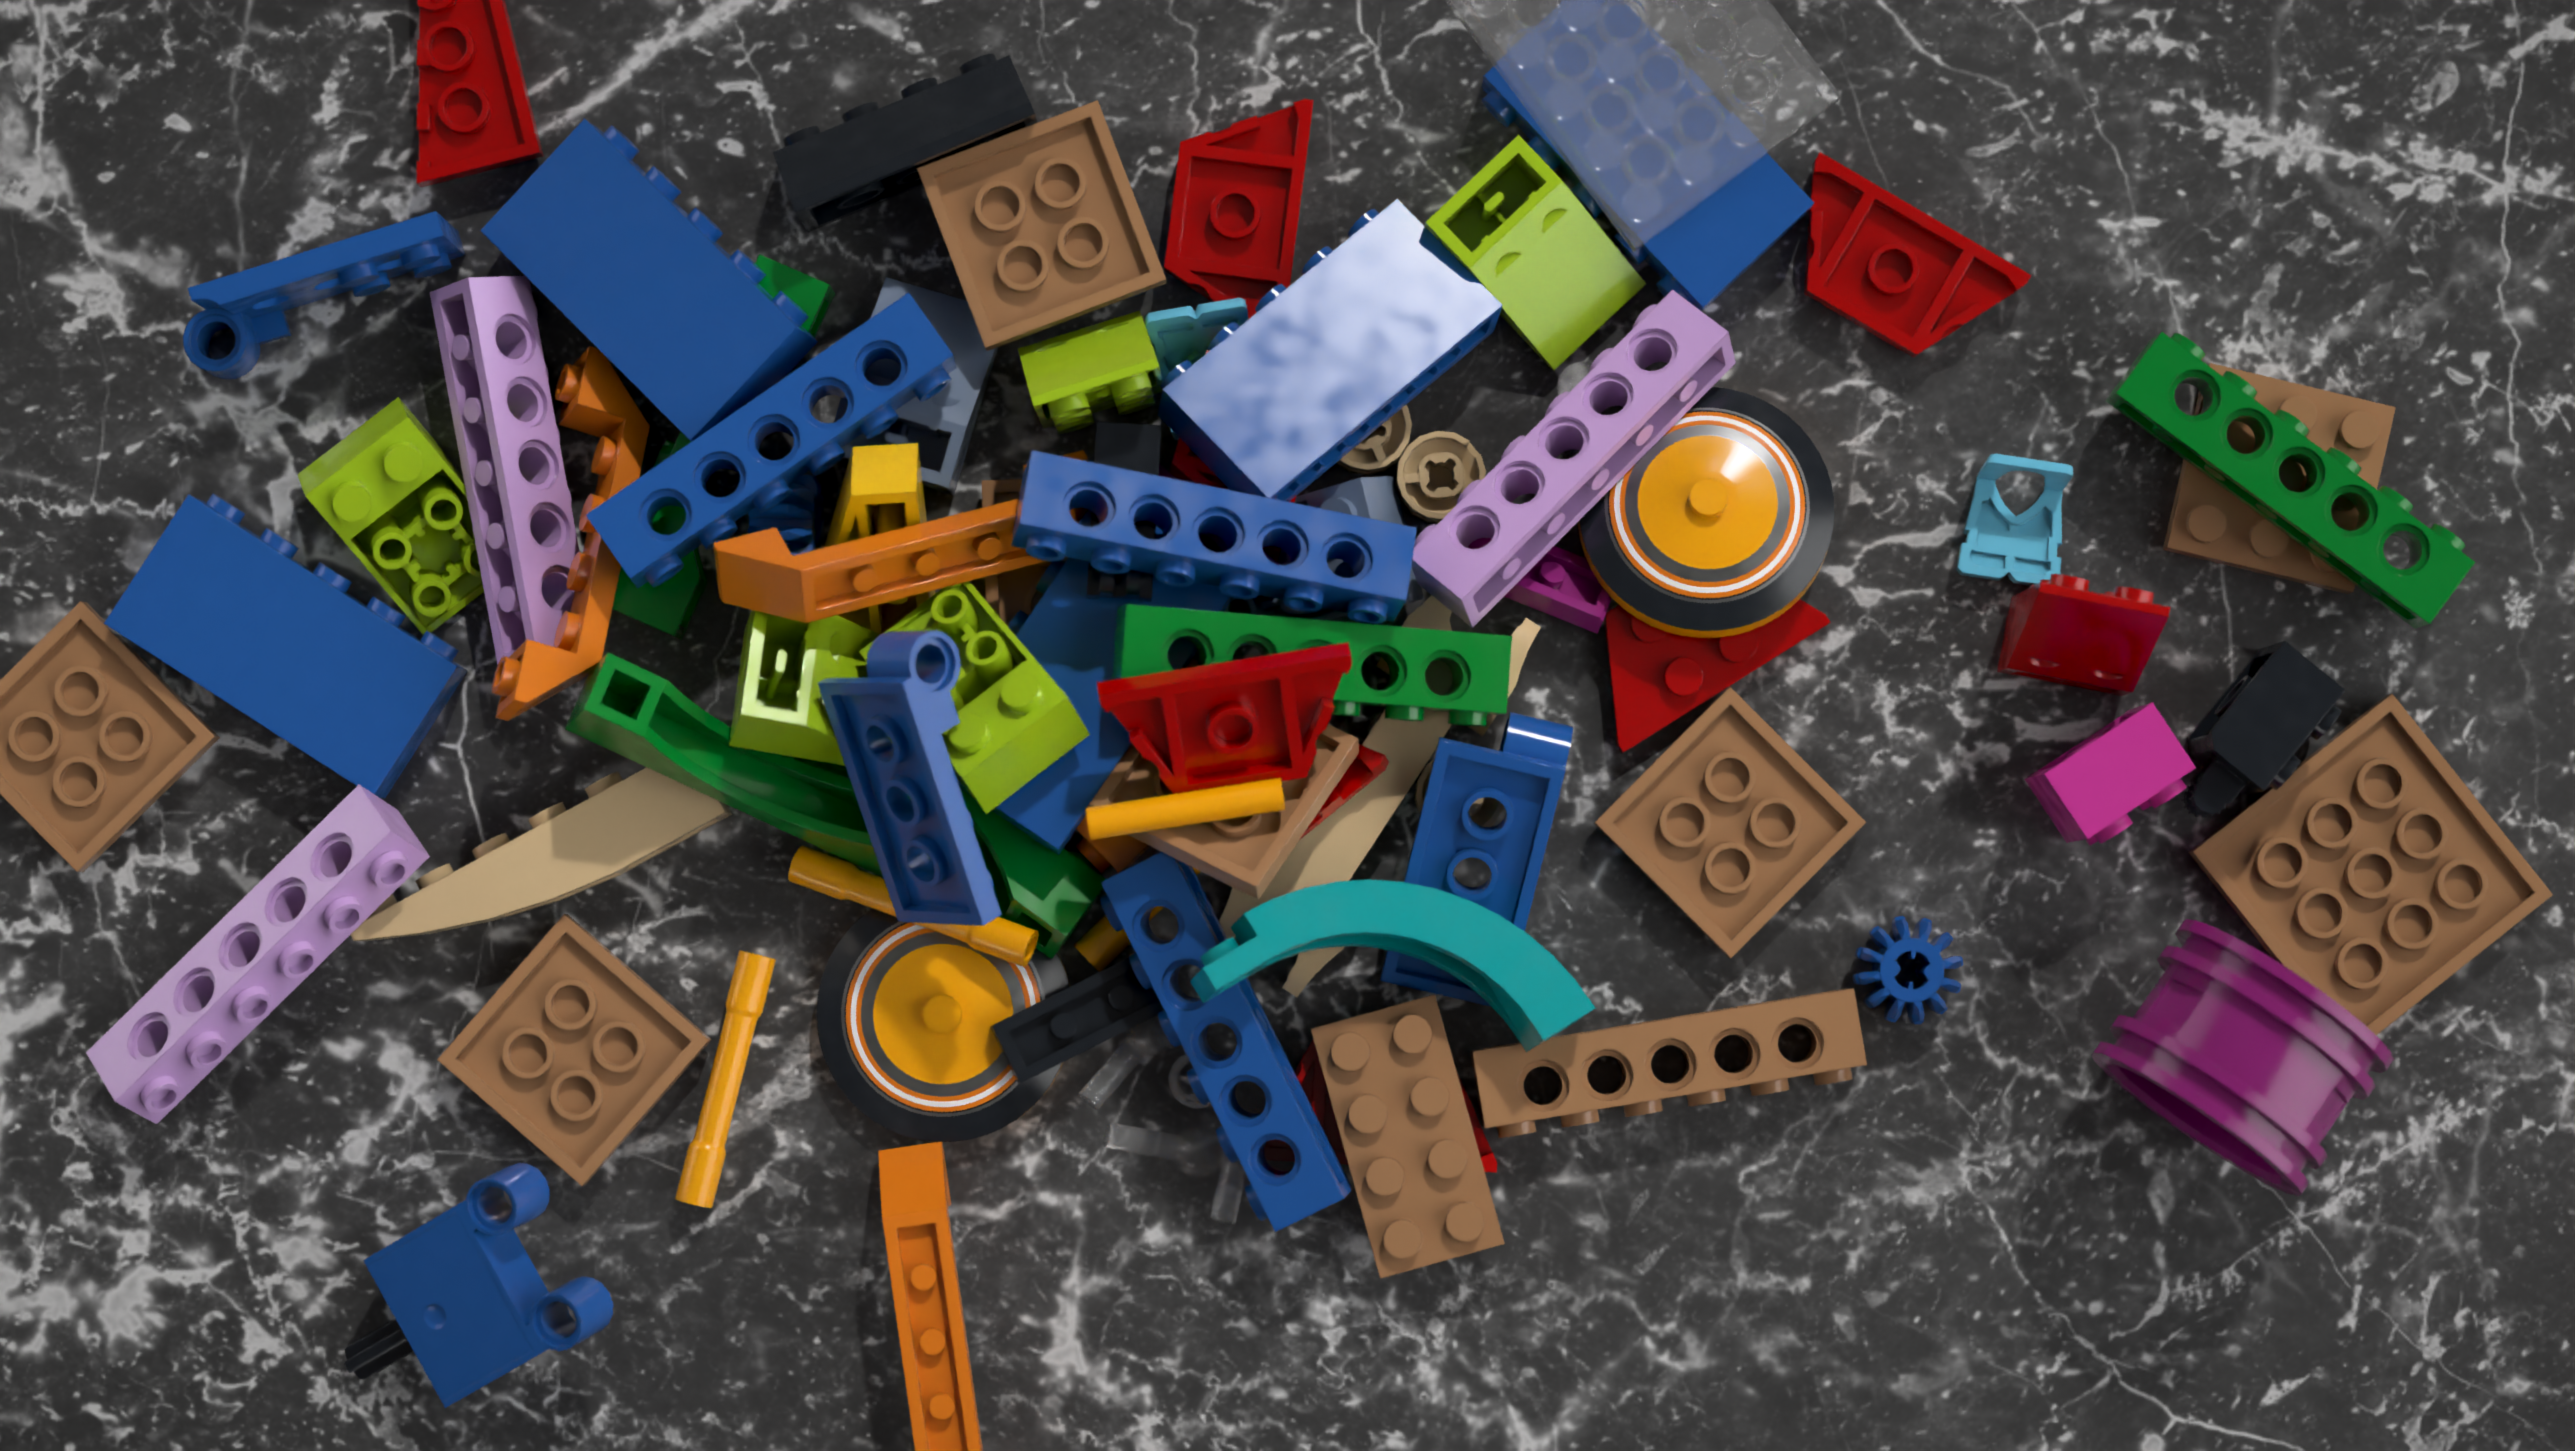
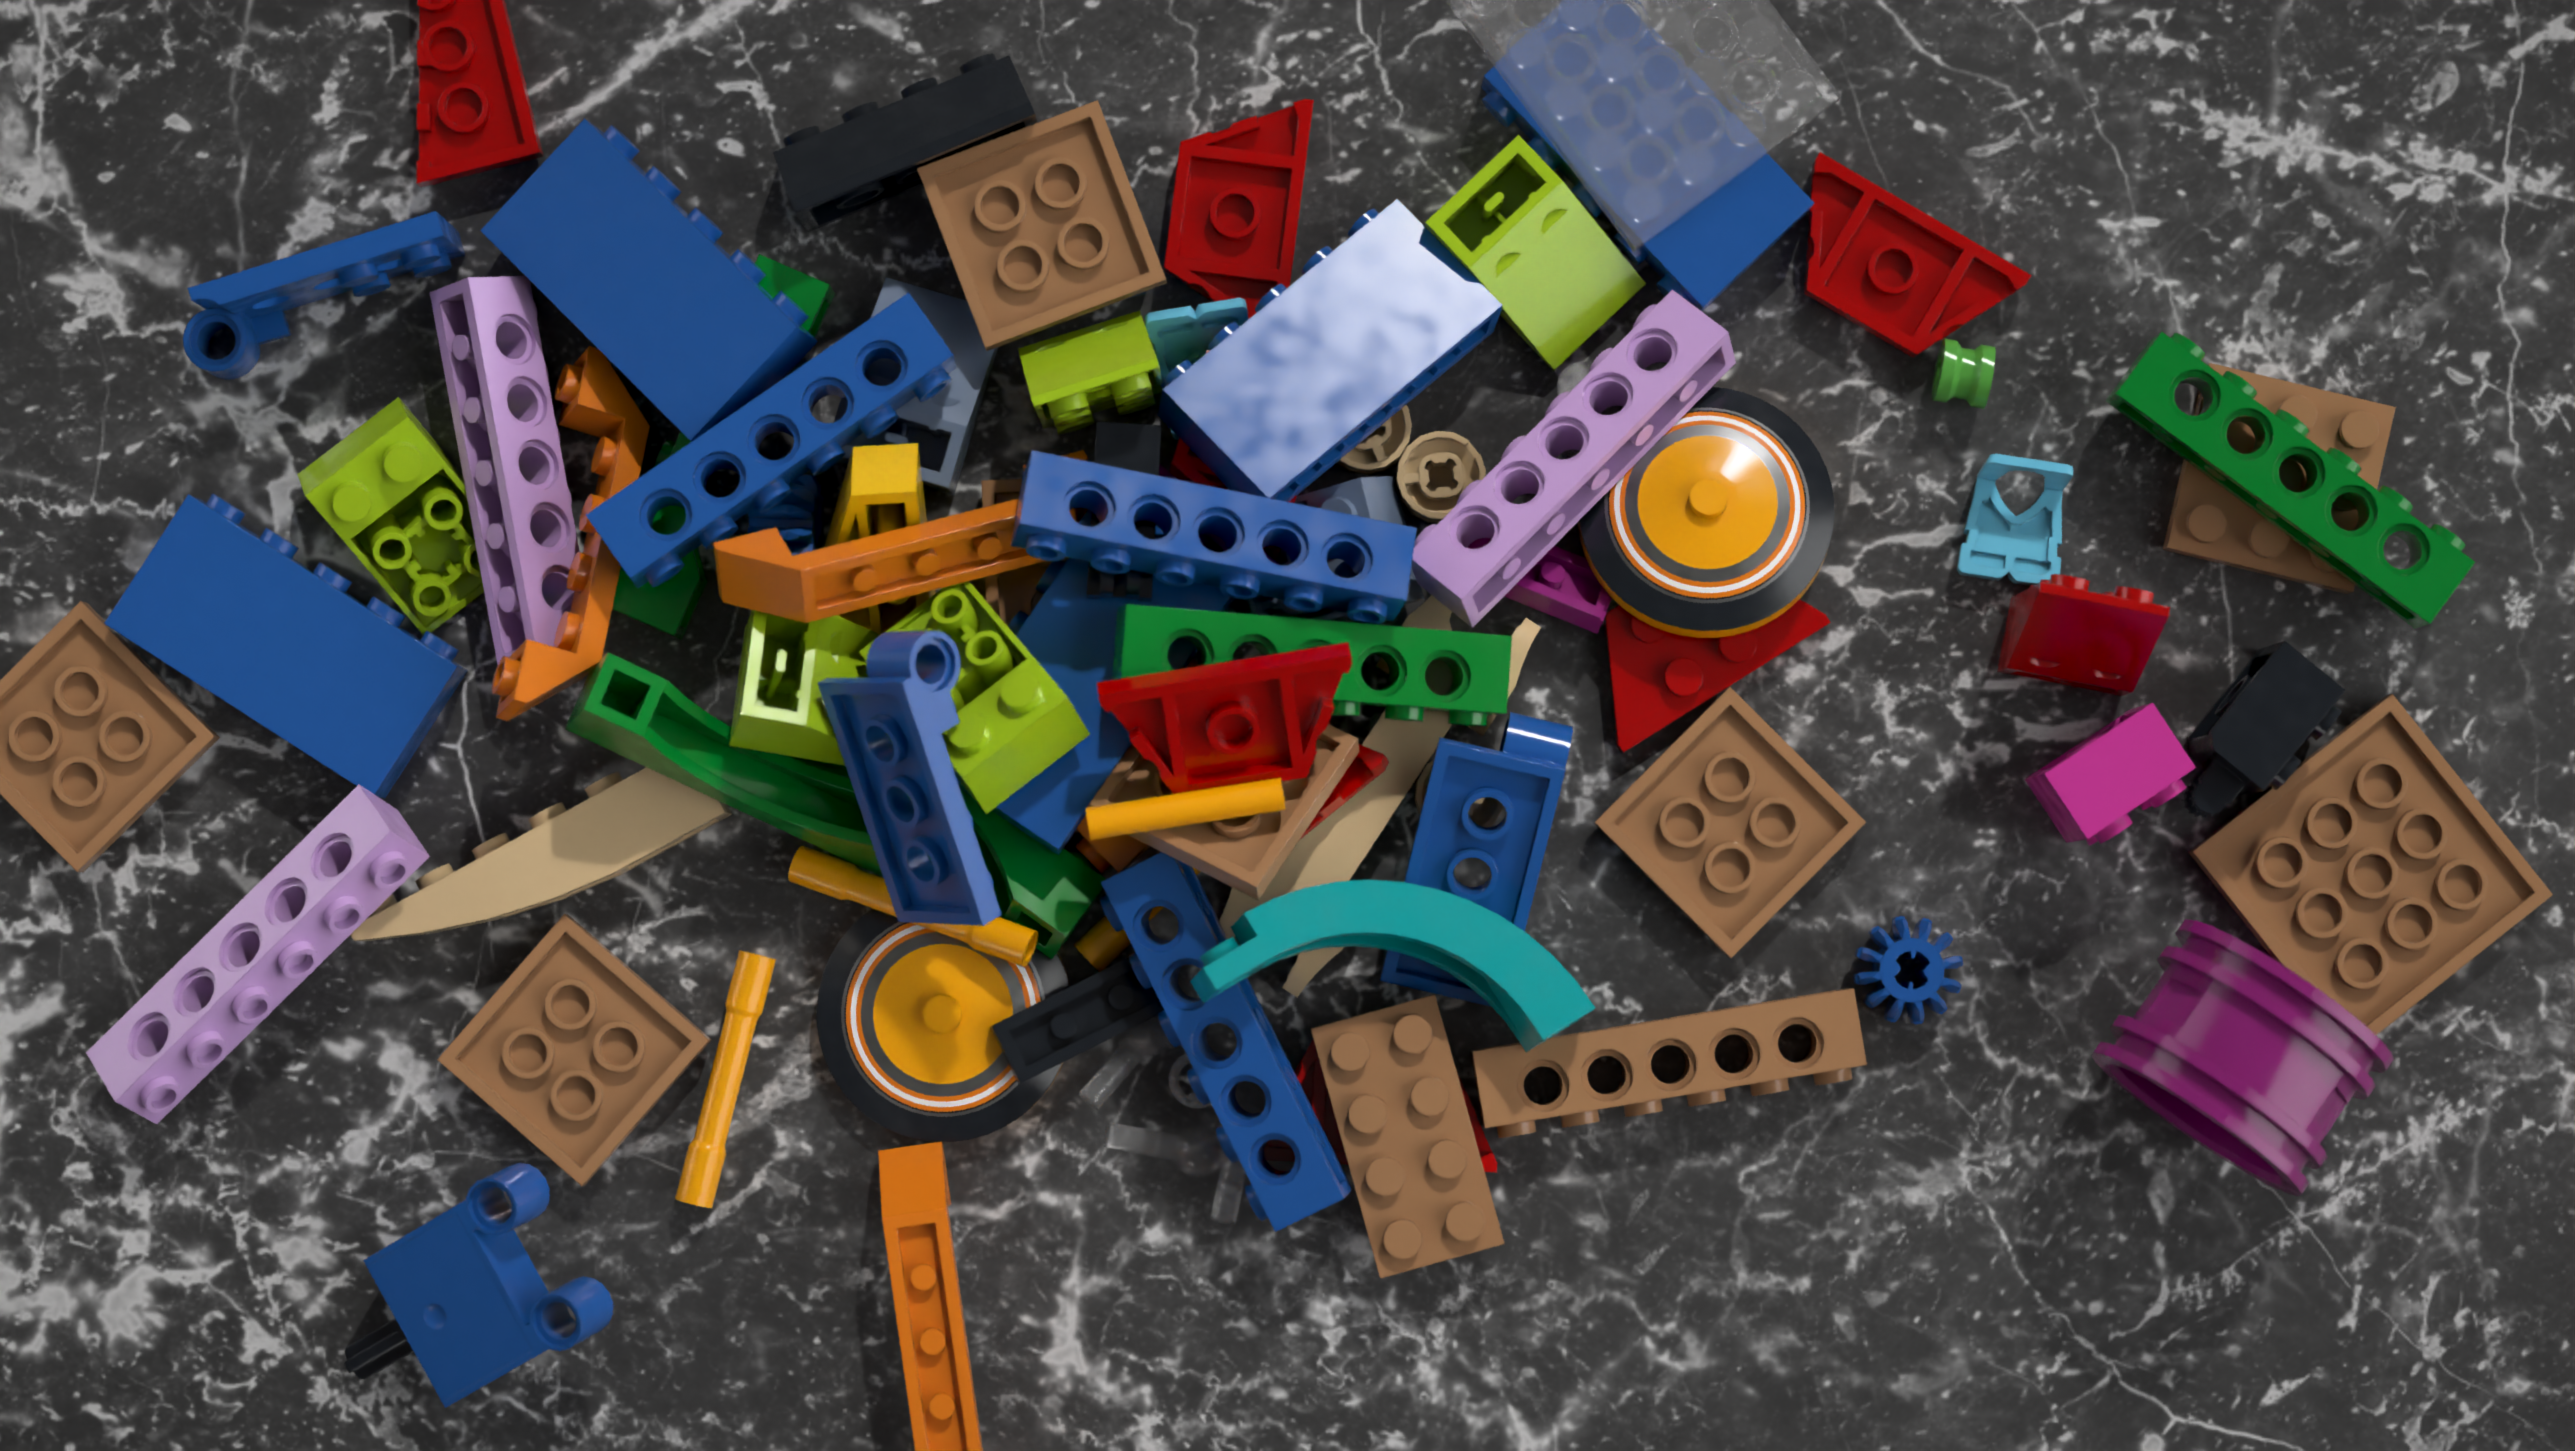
none -> bright green wheel [1932,338,1996,409]

